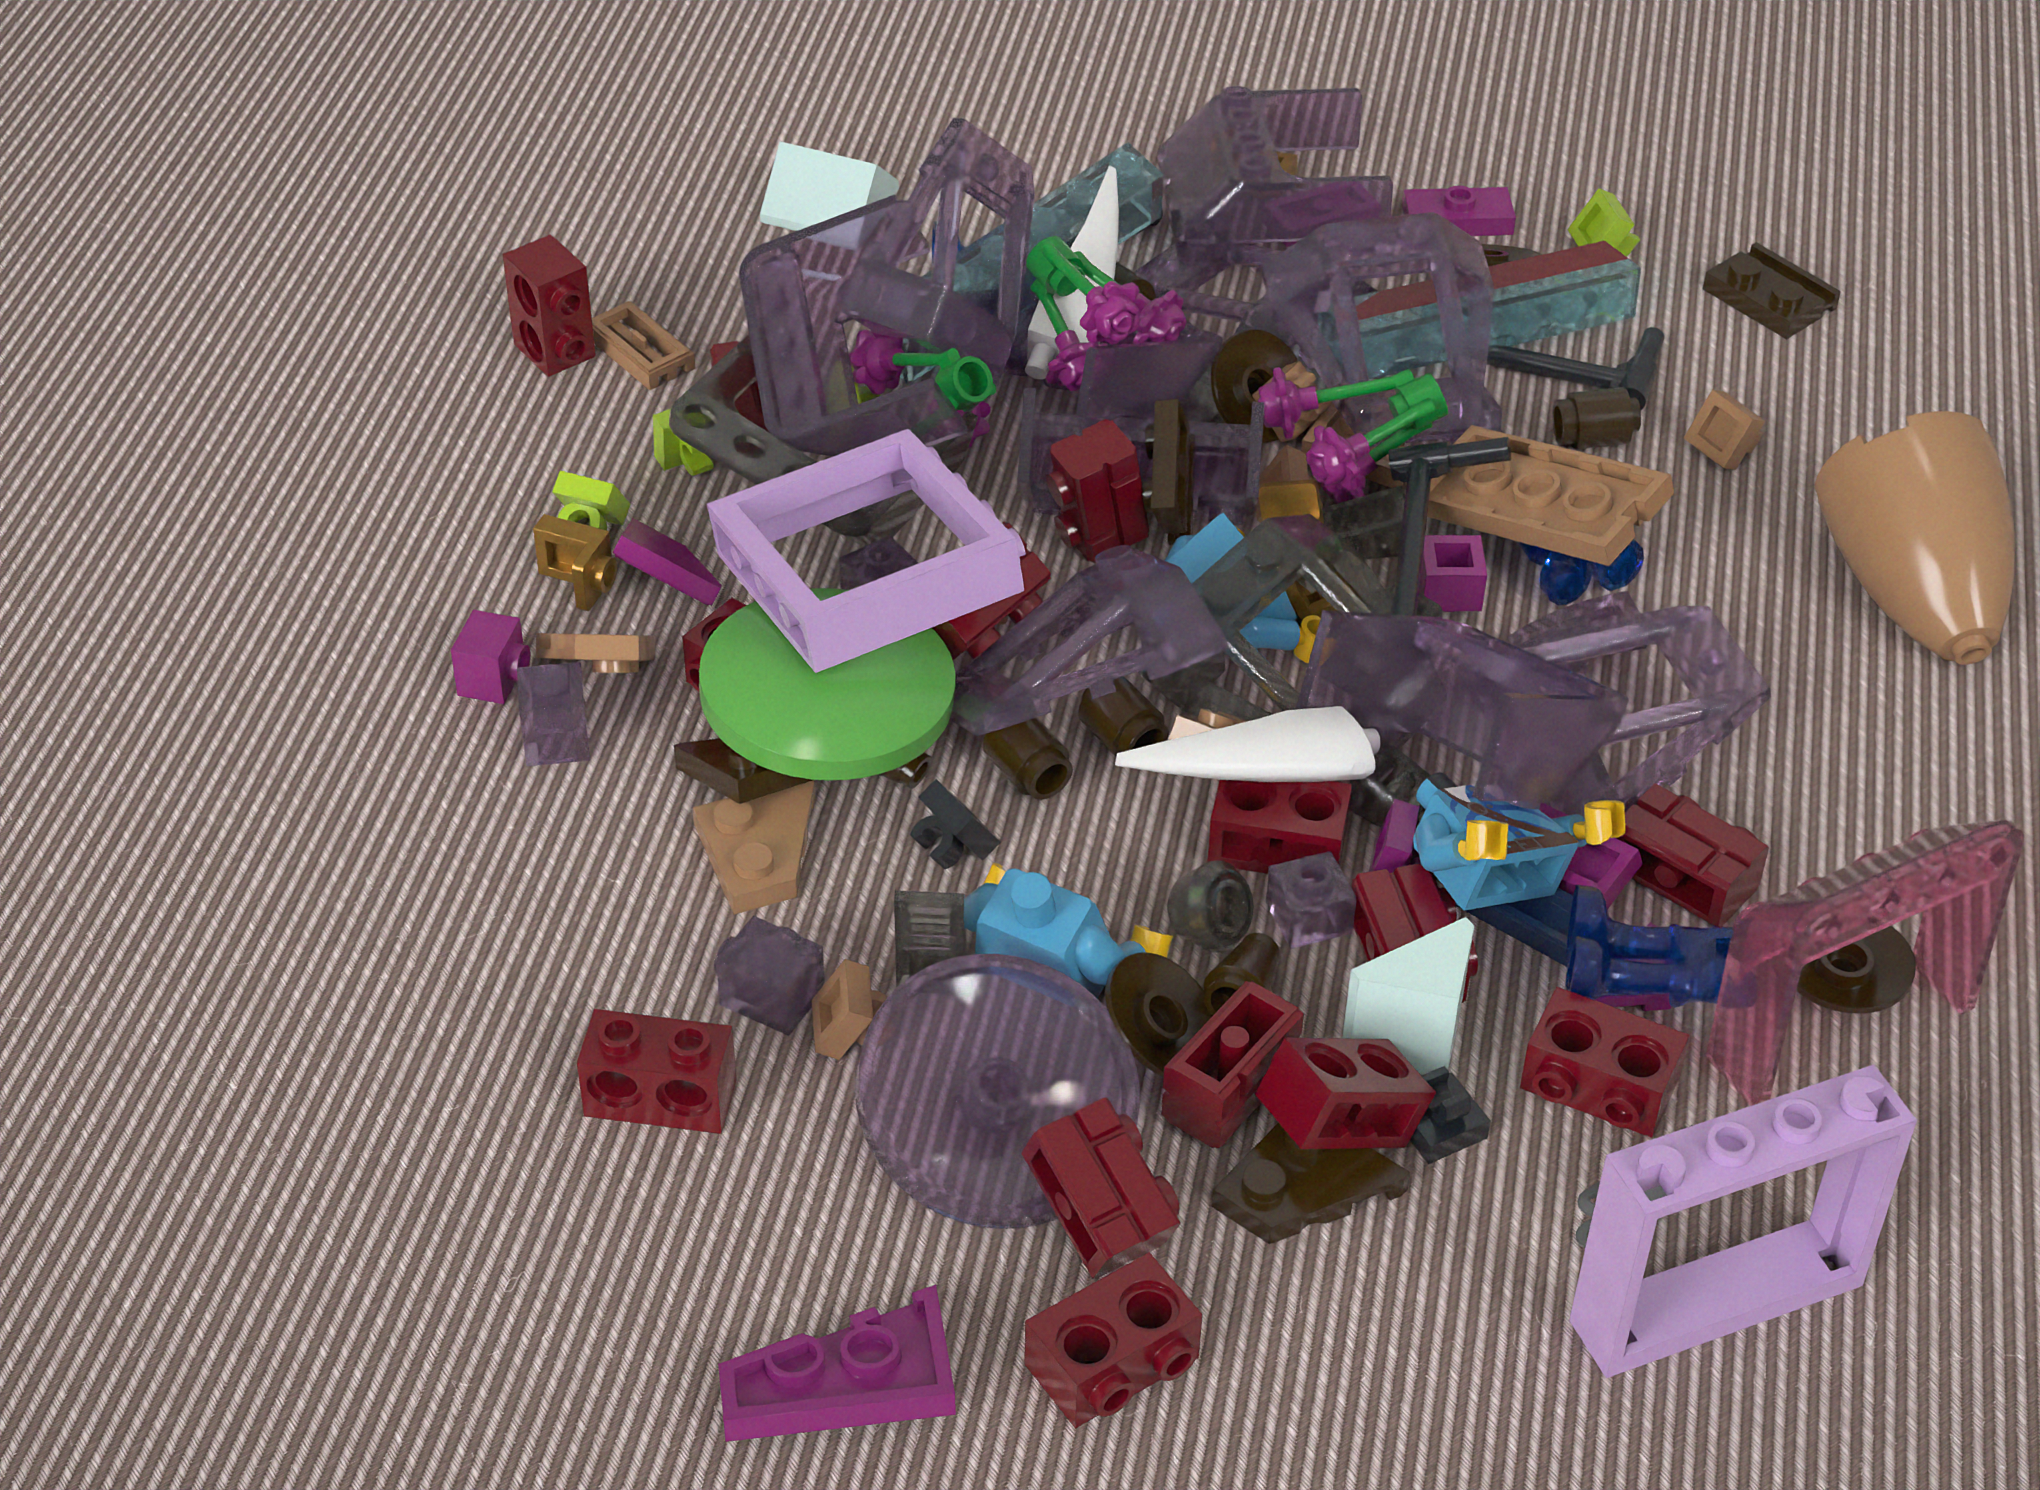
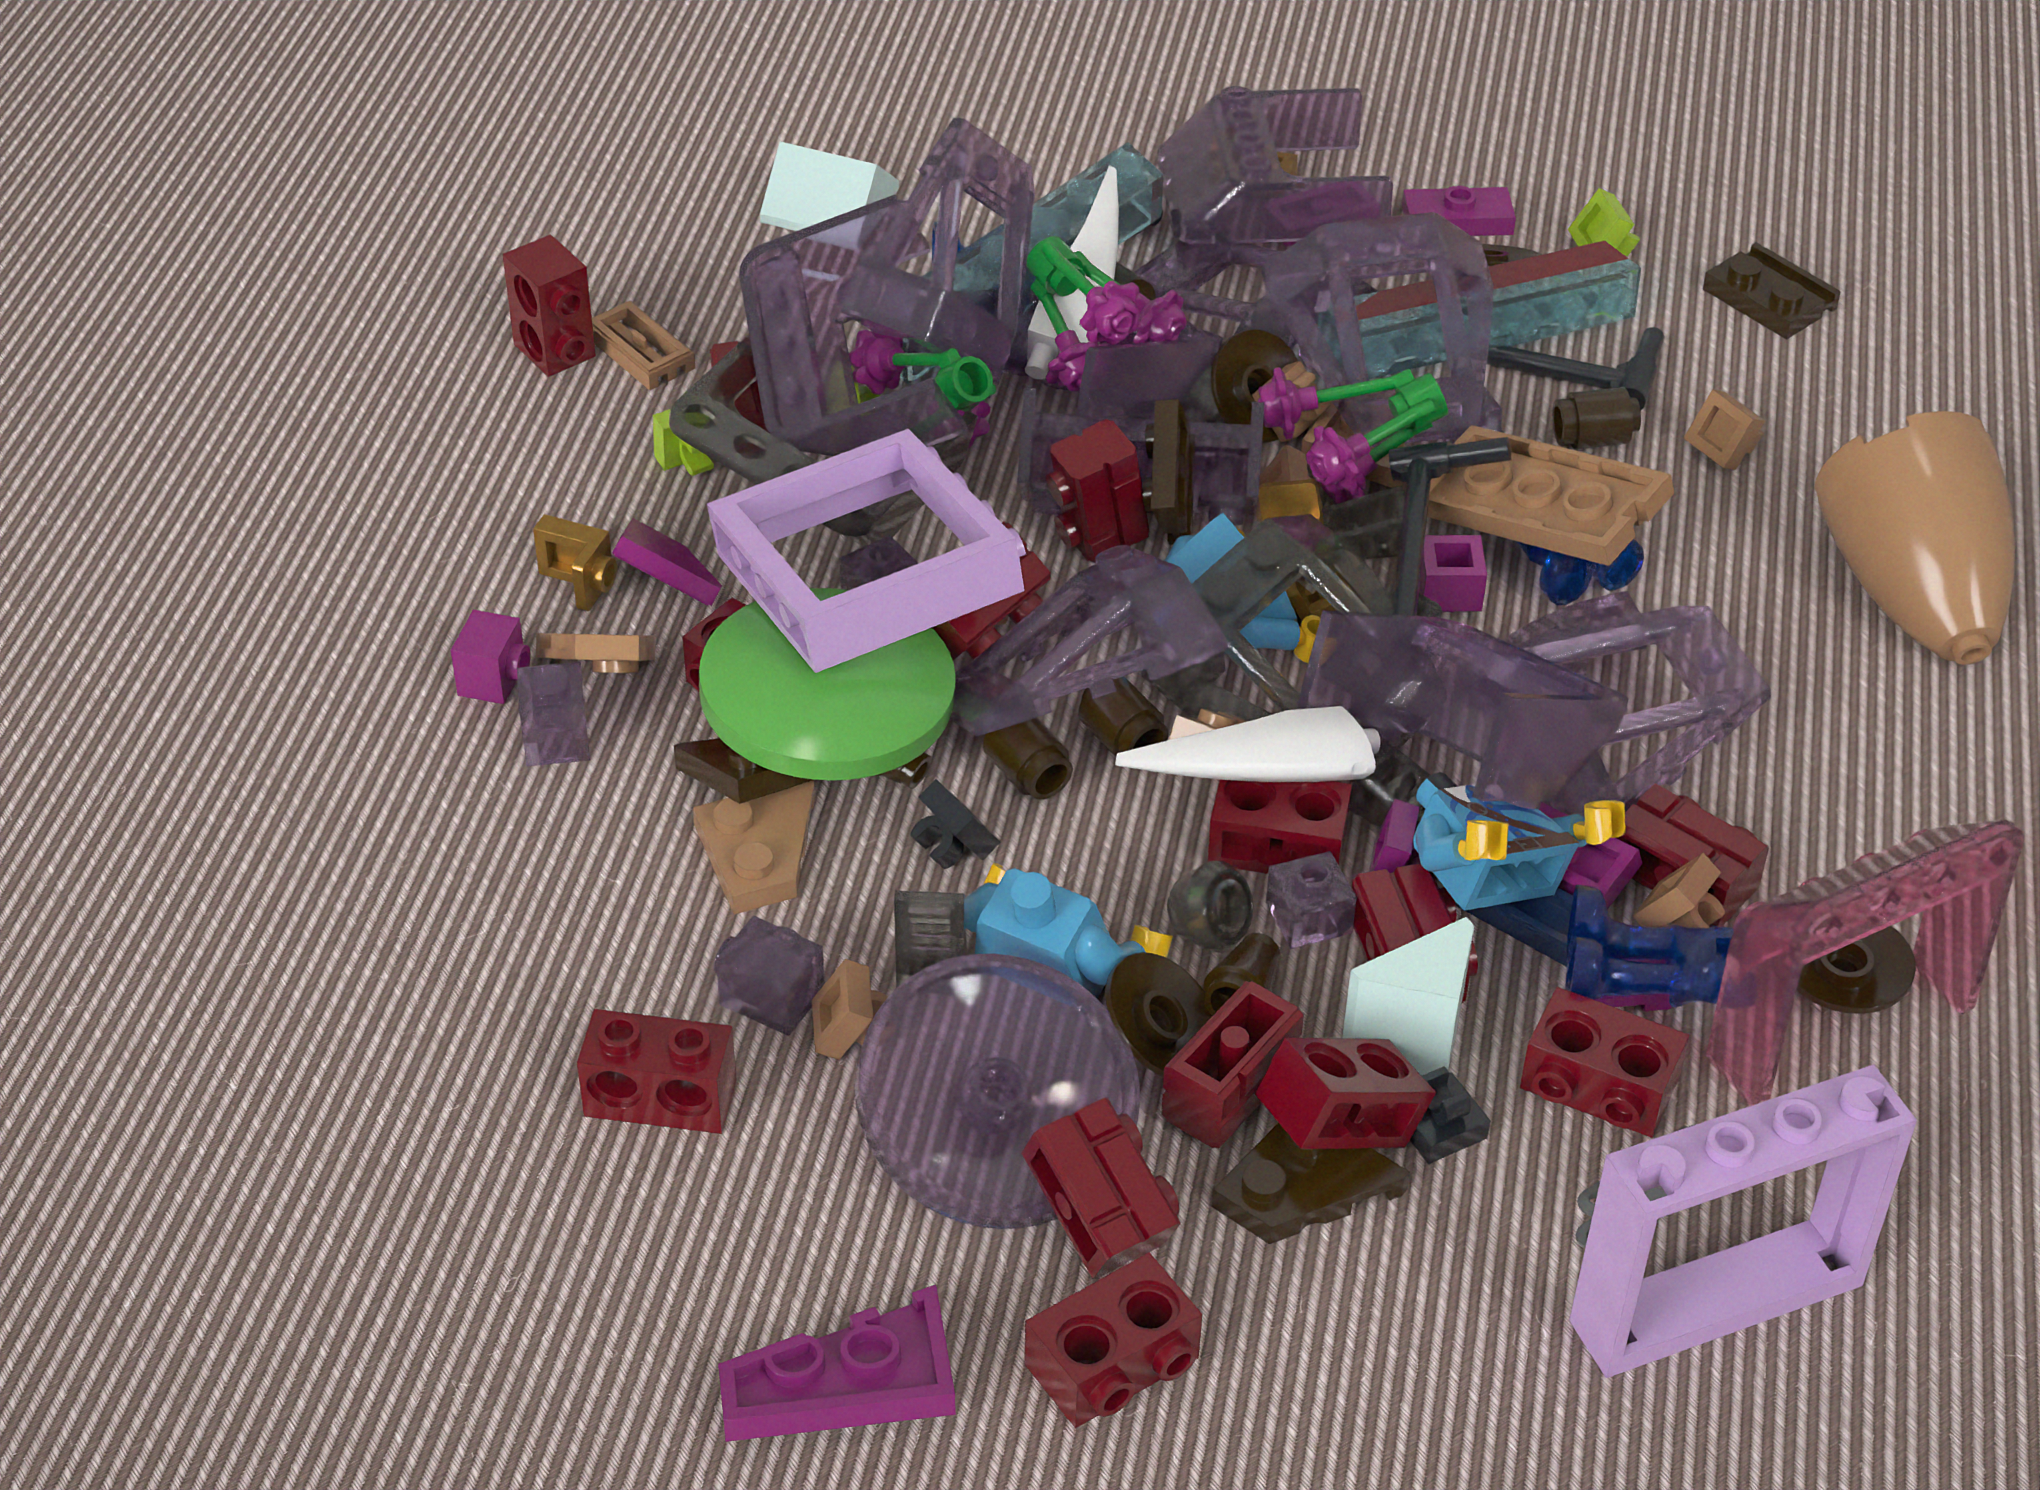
lime tile [552,470,631,530] -> none
none -> medium nougat tile [1633,853,1725,946]

